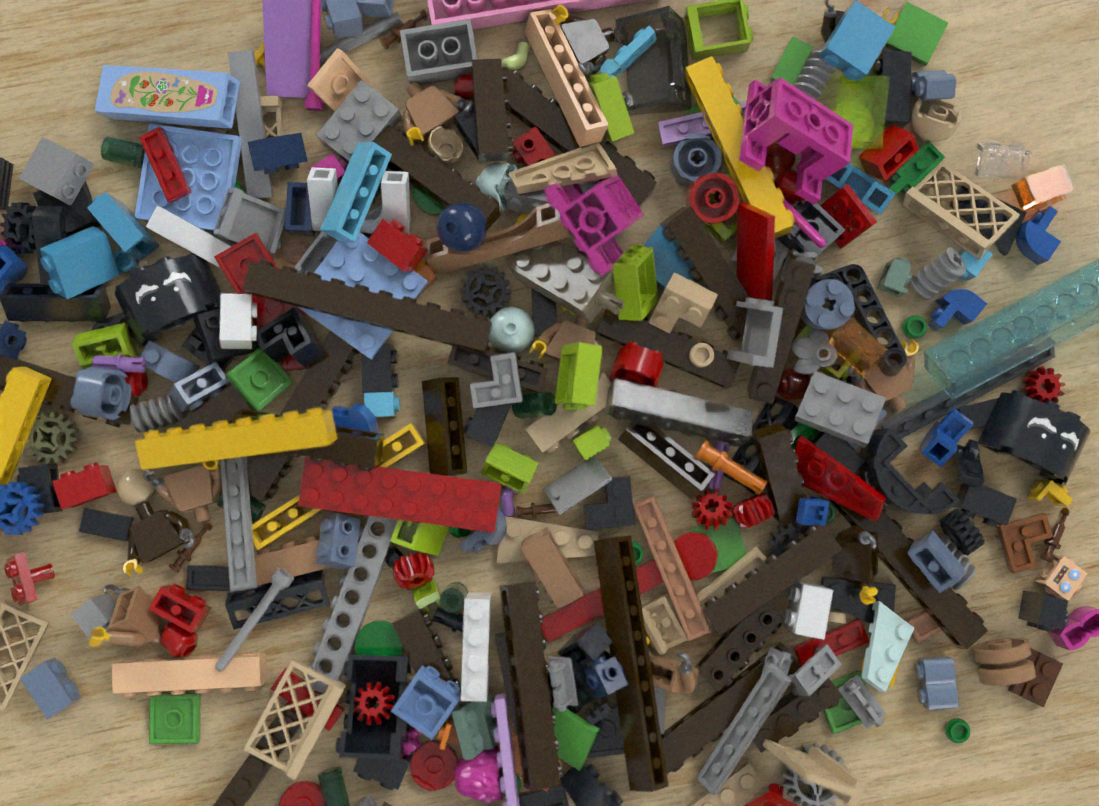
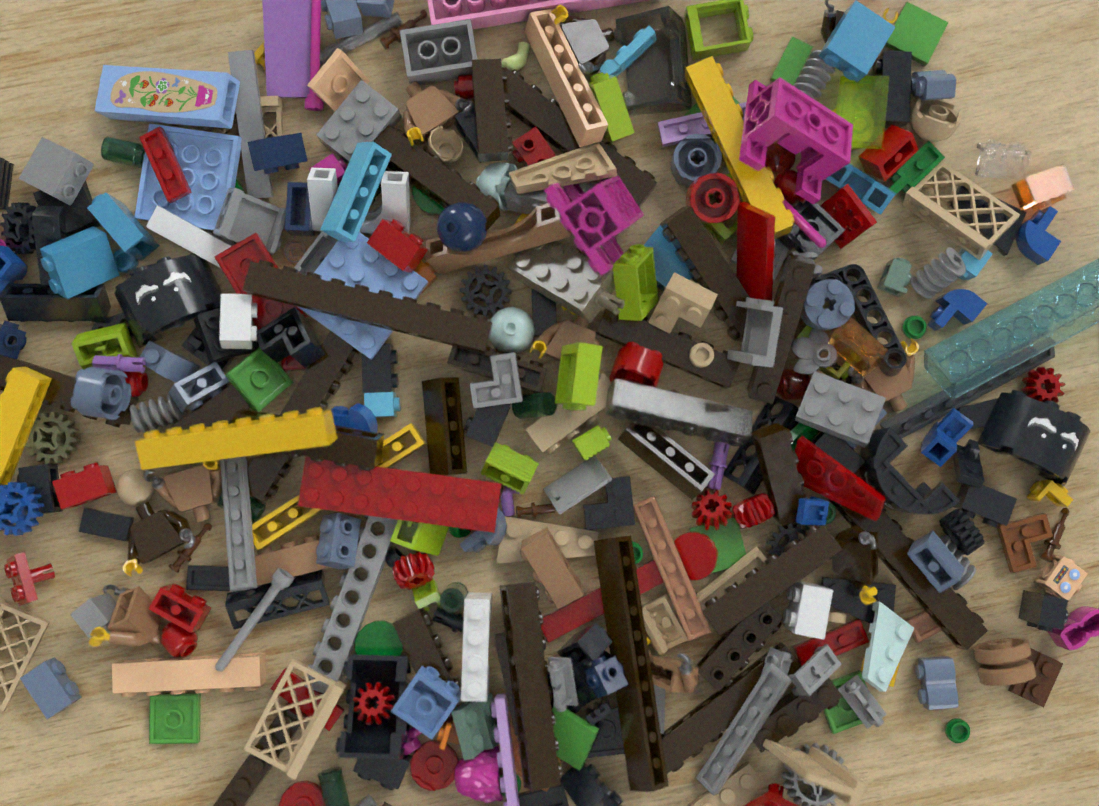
orange pin [695,440,767,494] -> none

